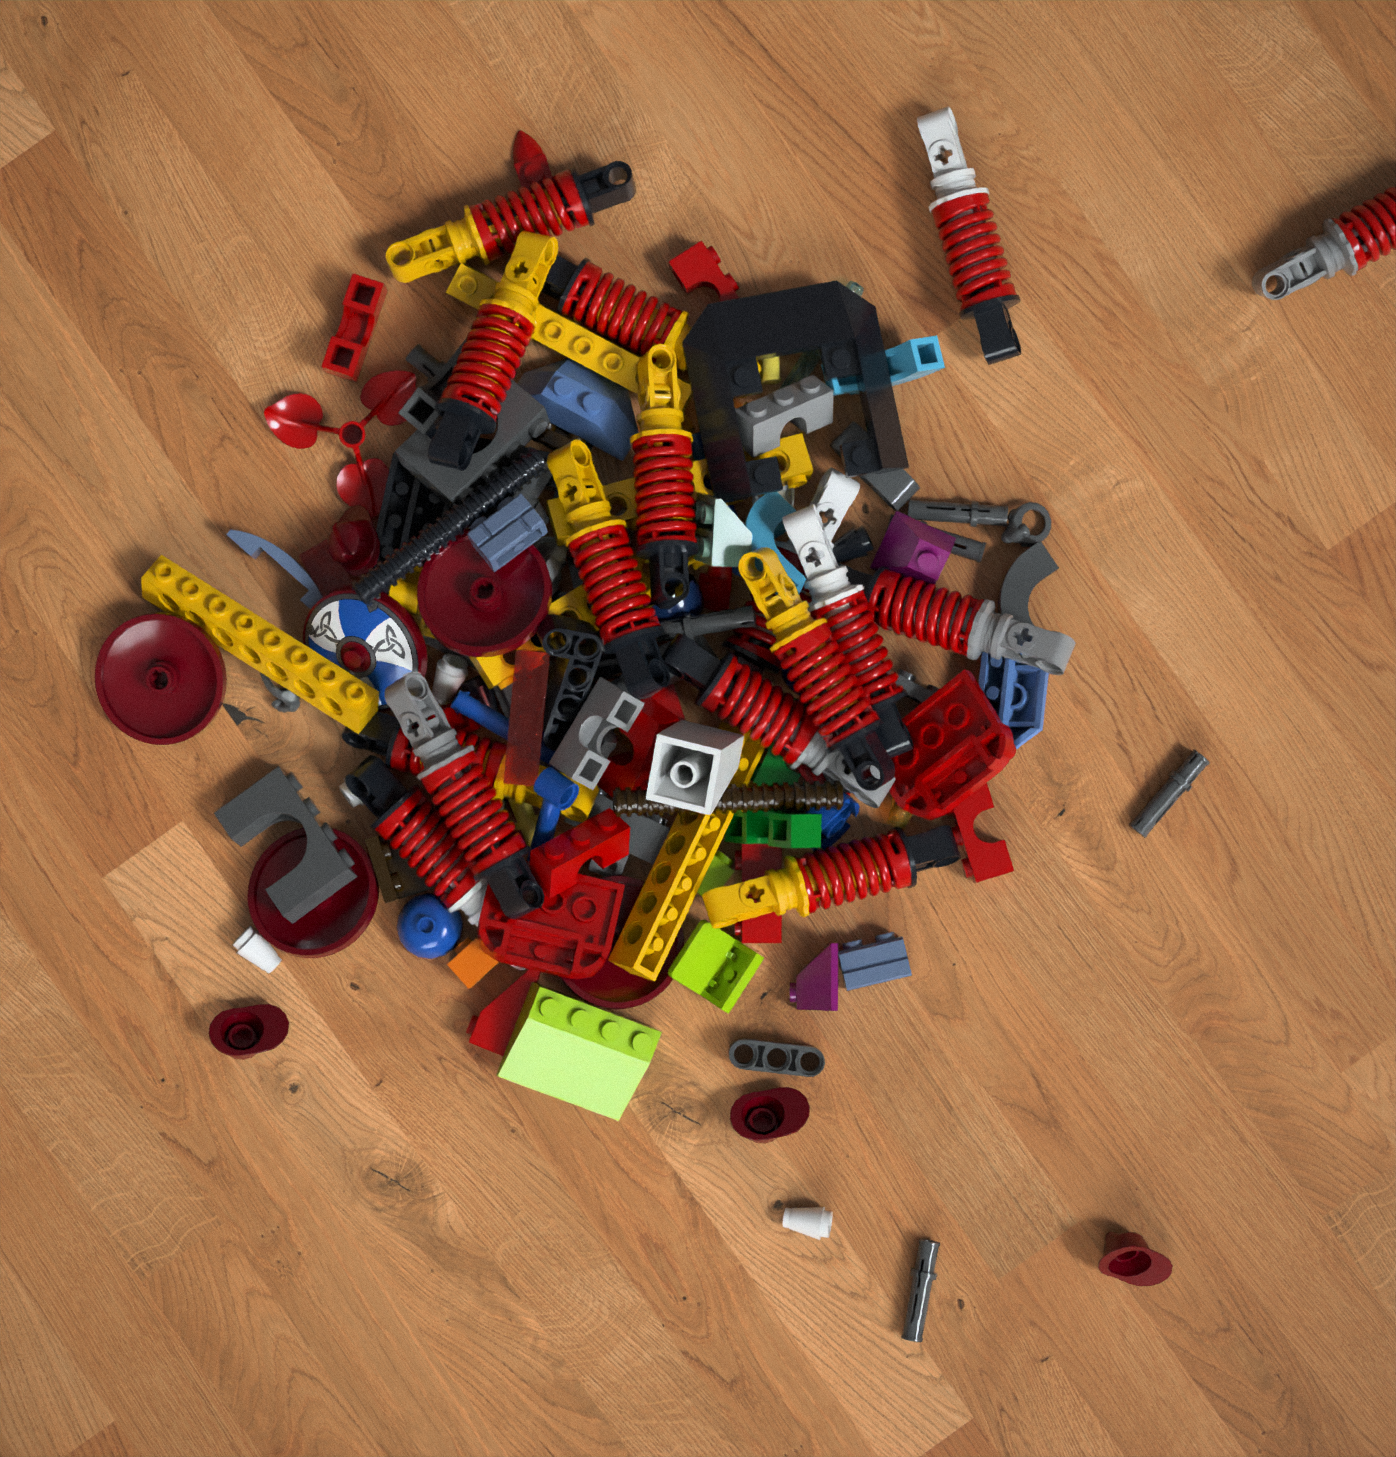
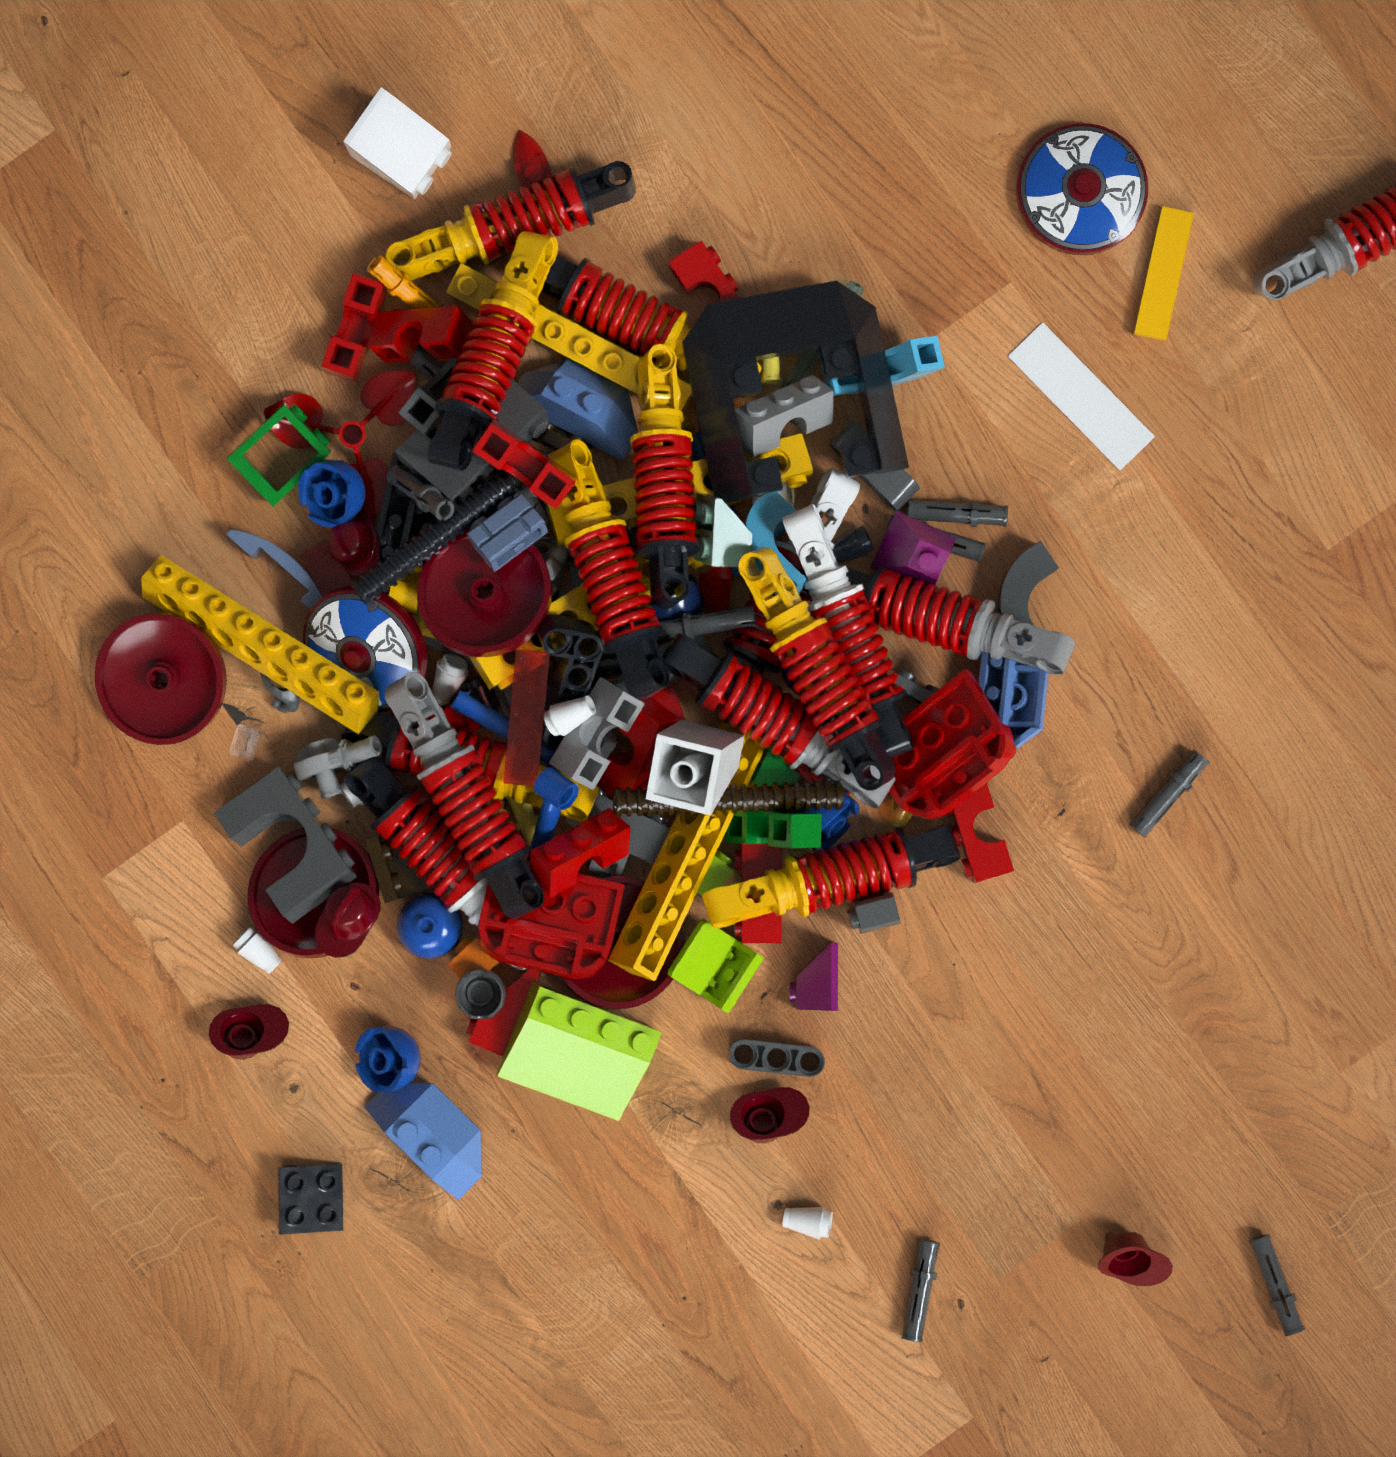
sand blue brick [838,932,912,991] -> none
piece [917,106,1021,365] -> none
dark grey piece [1001,502,1052,548] -> none
none -> green window [227,402,331,507]
none -> clear slope [229,724,262,761]
none -> black hinge [278,1164,343,1235]
none -> light grey pin [293,736,383,799]
none -> blue cylinder [298,459,366,527]
none -> dark red piece [315,882,381,958]
none -> white slope [343,87,452,200]
none -> blue cylinder [355,1026,421,1093]
none -> medium blue wedge [364,1083,482,1200]
none -> light orange pin [367,255,440,309]
none -> red arch [367,305,473,363]
none -> dark grey pin [387,465,454,520]
none -> dark grey hair [455,969,507,1019]
none -> red arch [472,419,577,510]
none -> white cone [544,696,596,736]
none -> dark grey brick [847,892,901,934]
none -> white sticker [1008,323,1155,470]
none -> dish [1016,123,1148,255]
none -> yellow tile [1133,206,1194,342]
none -> dark grey pin [1249,1234,1305,1336]

